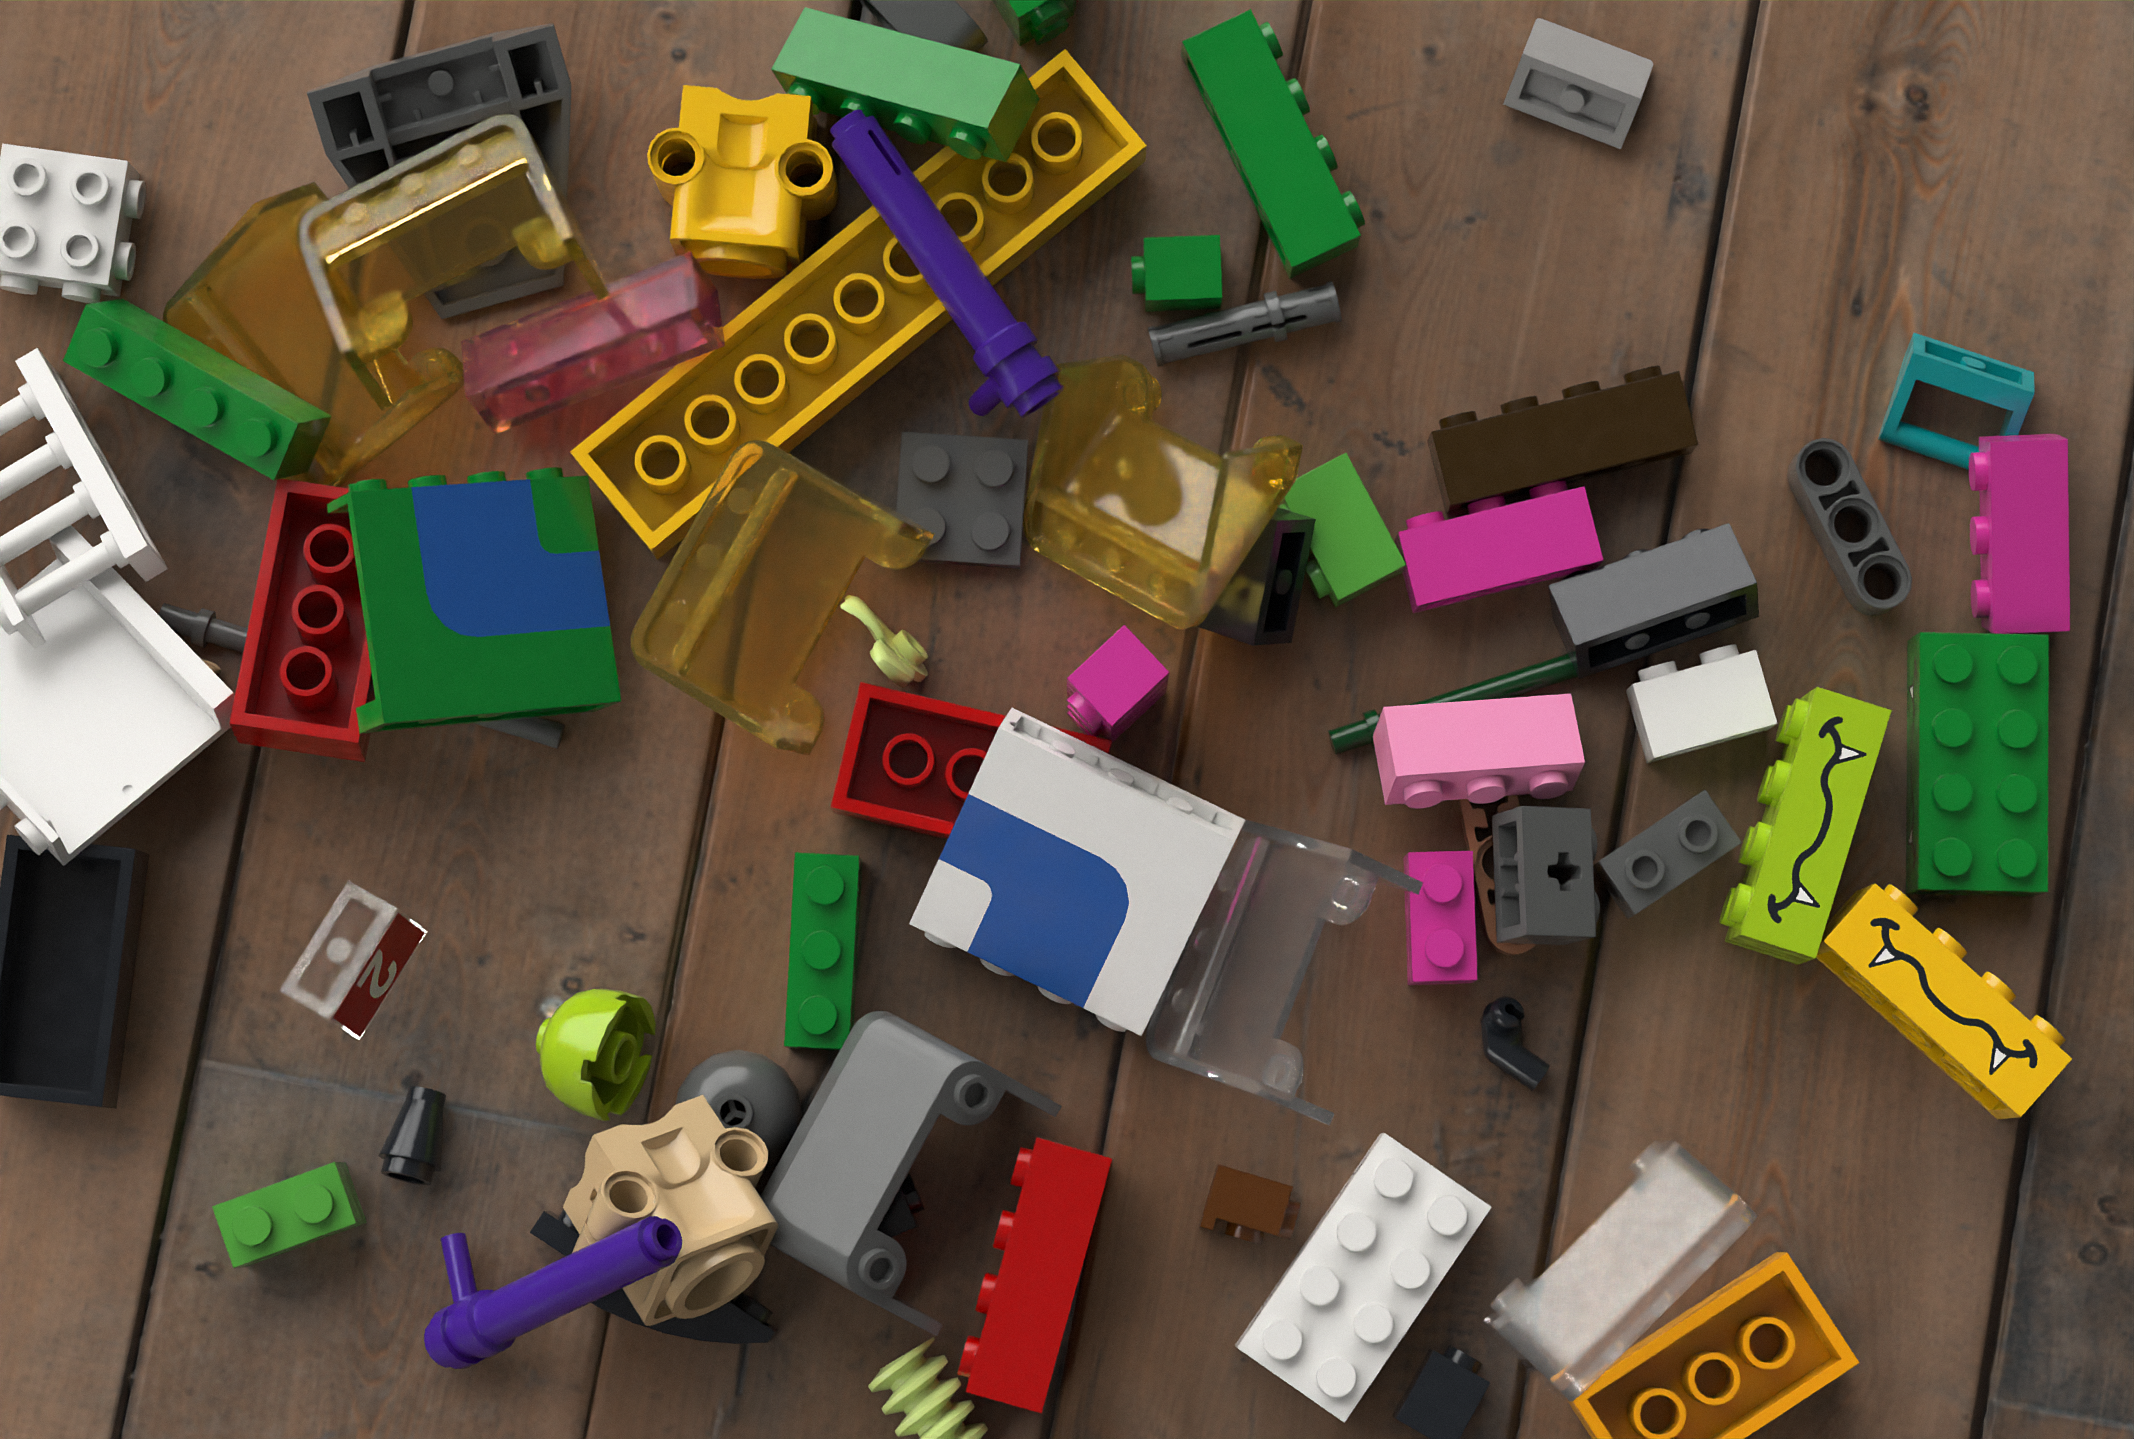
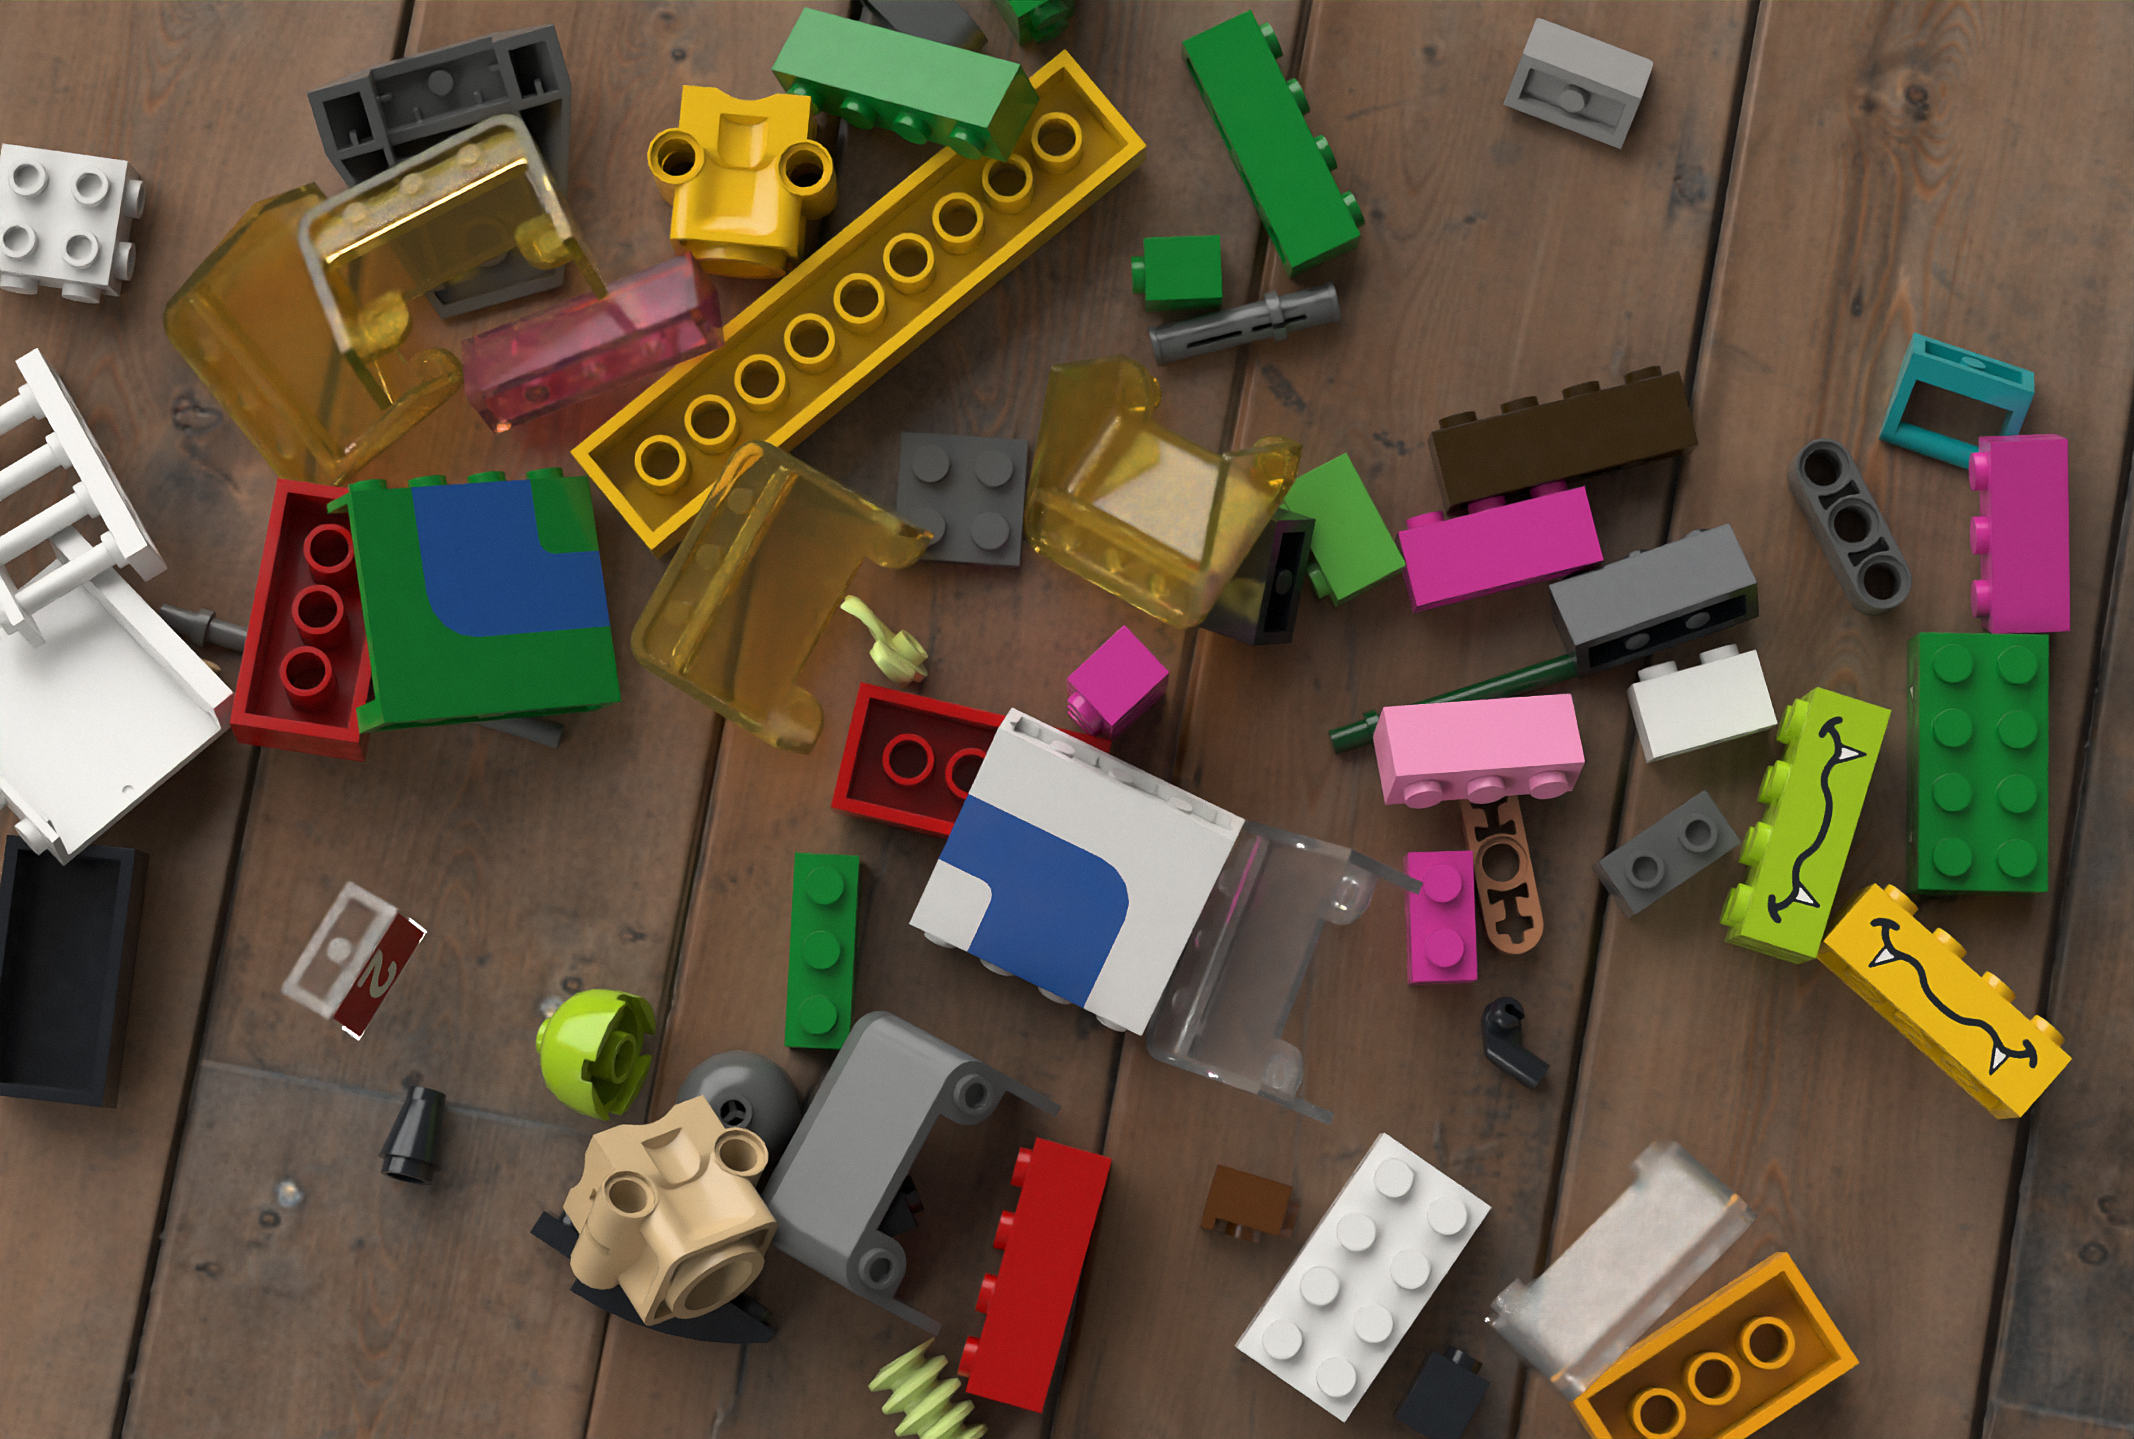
green brick [63,298,332,480] -> none
bright green brick [212,1162,367,1268] -> none
dark purple cylinder [424,1216,682,1369] -> none
dark purple cylinder [829,109,1064,418] -> none
dark grey brick [1492,806,1600,945] -> none

